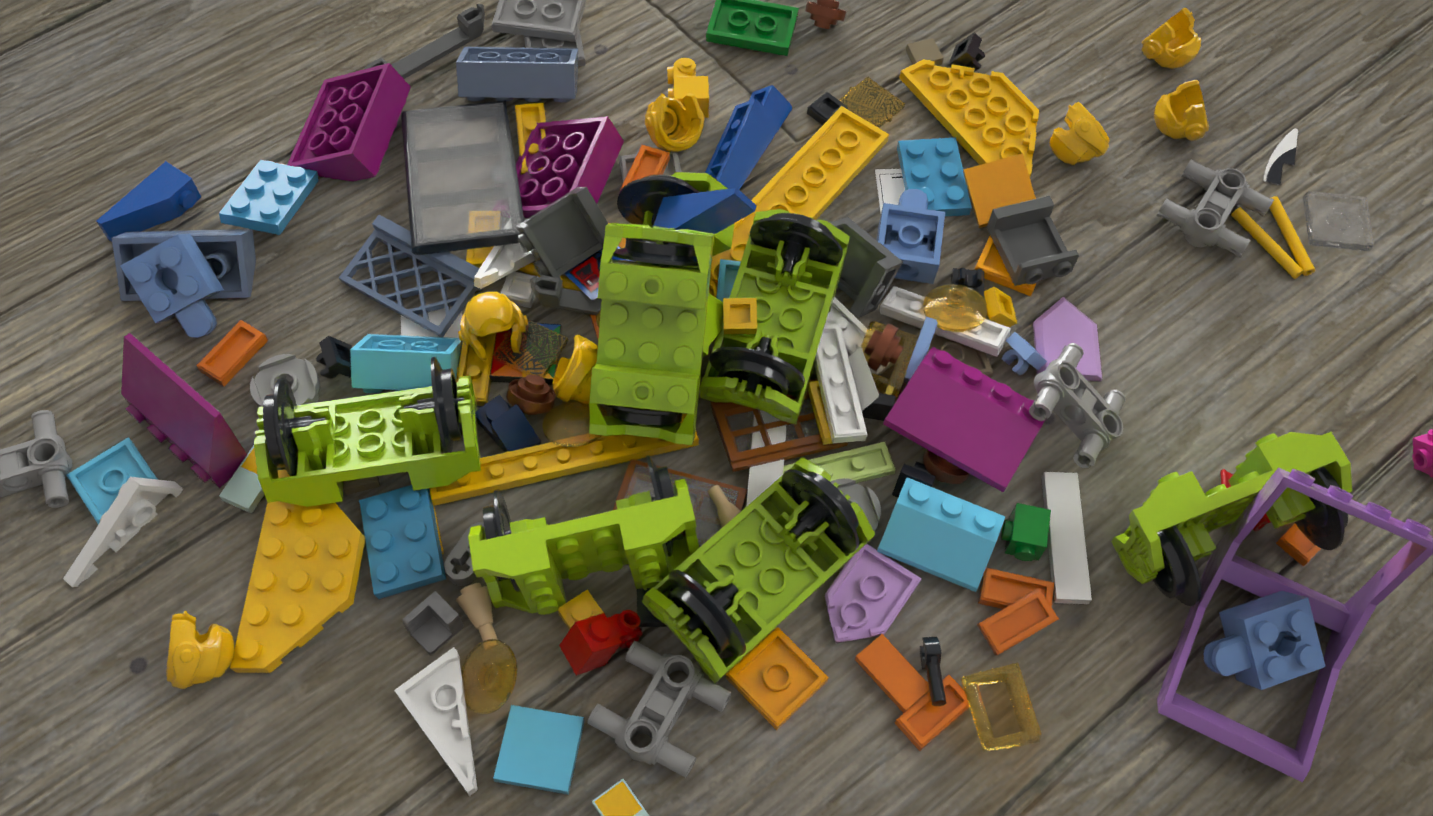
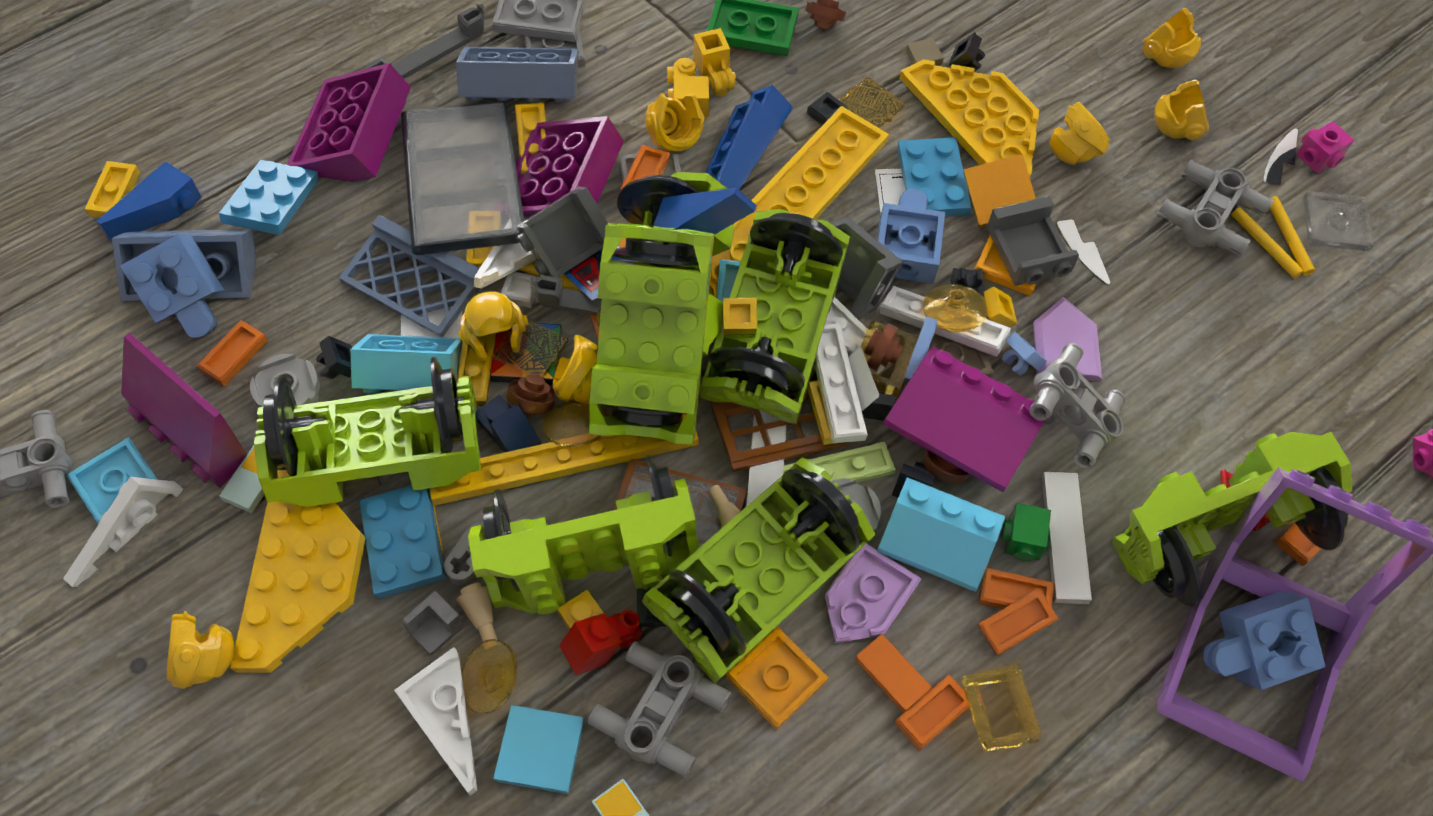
black bar [920,637,947,706] -> none
none -> yellow plate [85,161,140,218]
none -> yellow brick [693,28,736,97]
none -> white sticker [1057,219,1110,284]
none -> dark pink brick [1296,121,1354,174]

